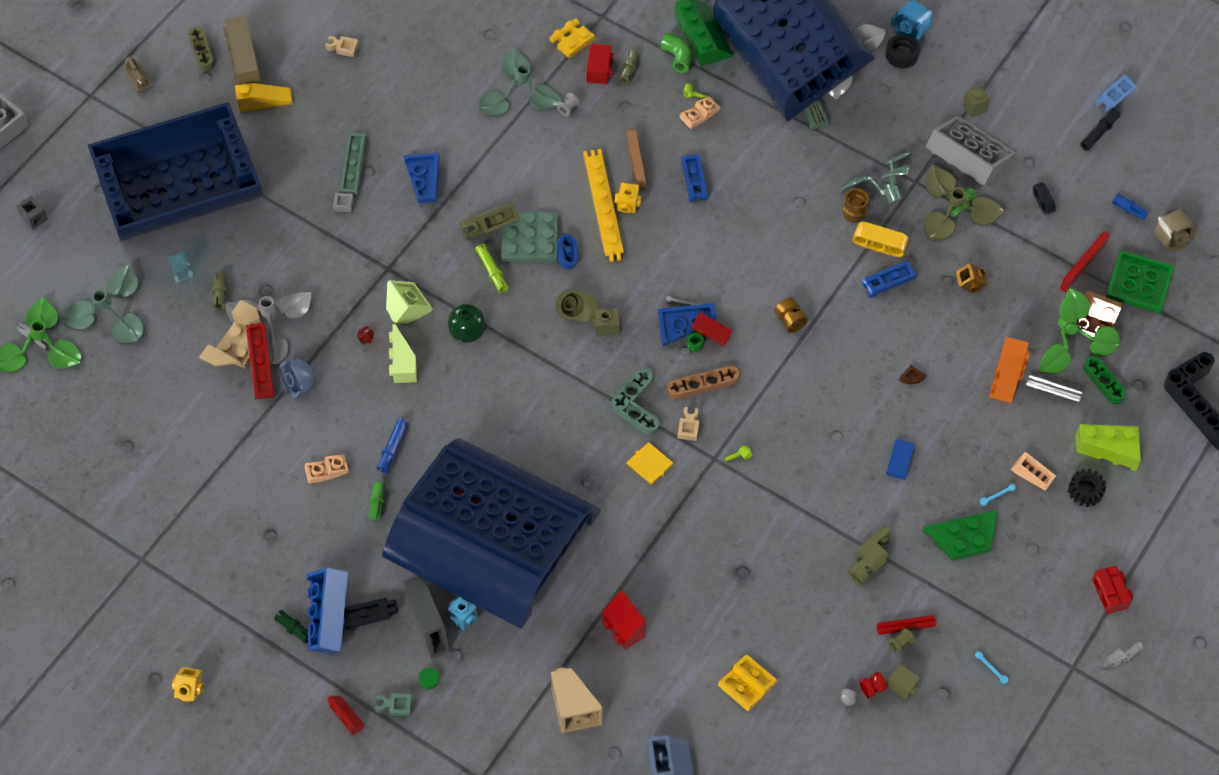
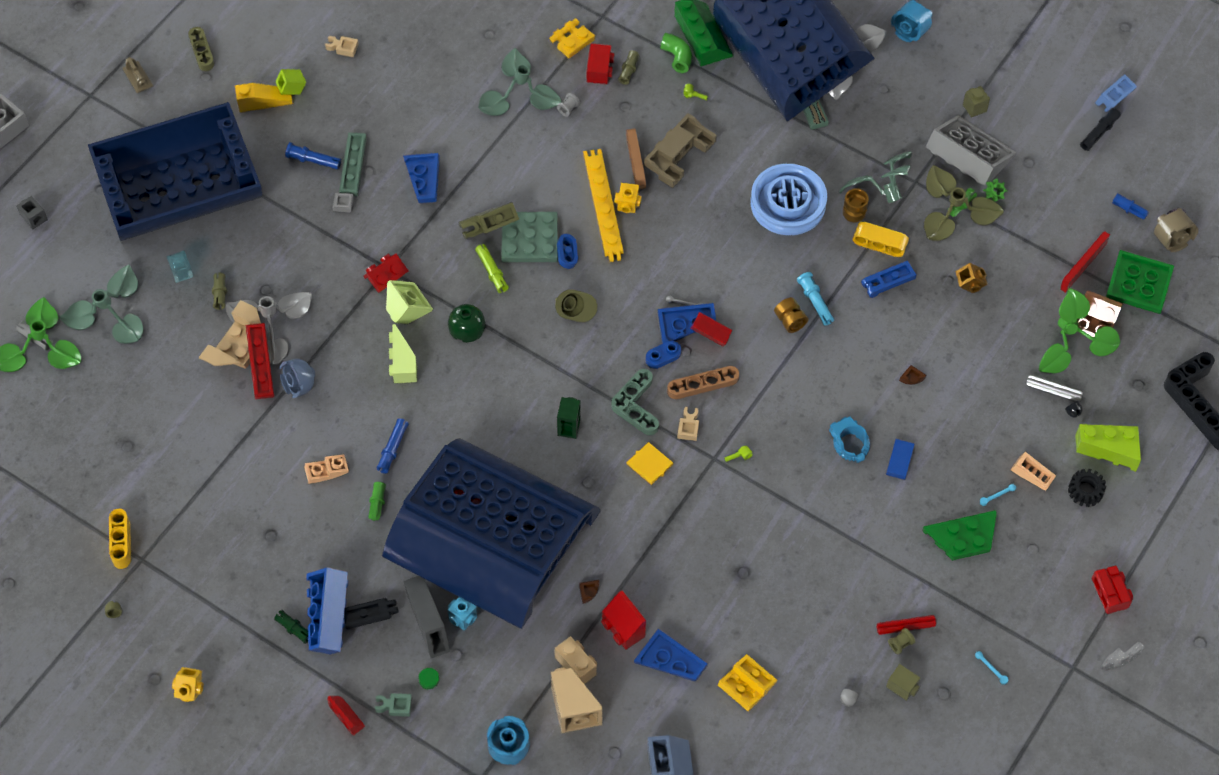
dark tan brick [223,15,261,85] -> none
clear red plate [357,326,374,344] -> none
olive brick [592,308,619,336] -> none
light nougat slope [679,96,720,129] -> none
blue plate [681,154,708,202] -> none
green bush [686,332,704,352] -> none
olive plate [848,525,891,586] -> none
red wheel [859,671,887,699] -> none
black tyre [885,34,920,69] -> none
orange wedge [989,337,1031,403] -> none
black beam [1033,182,1056,215] -> none
green beam [1083,357,1126,404] -> none
none -> olive hinge [105,601,122,618]
none -> yellow beam [109,509,131,569]
none -> lime brick [275,69,306,95]
none -> blue pin [285,142,341,170]
none -> red bracket [363,253,409,293]
none -> dark azure brick [487,716,530,765]
none -> tan brick [555,636,597,684]
none -> dark green brick [557,397,581,439]
none -> reddish brown tile [579,580,599,604]
none -> blue wing [634,629,708,682]
none -> dark tan bracket [644,113,717,188]
none -> blue plate [646,341,681,369]
none -> light blue wheel [750,164,827,235]
none -> medium azure pin [797,272,834,326]
none -> dark azure piece [829,417,870,463]
none -> bright green gear [983,179,1008,202]
none -> black hinge [1065,401,1082,418]

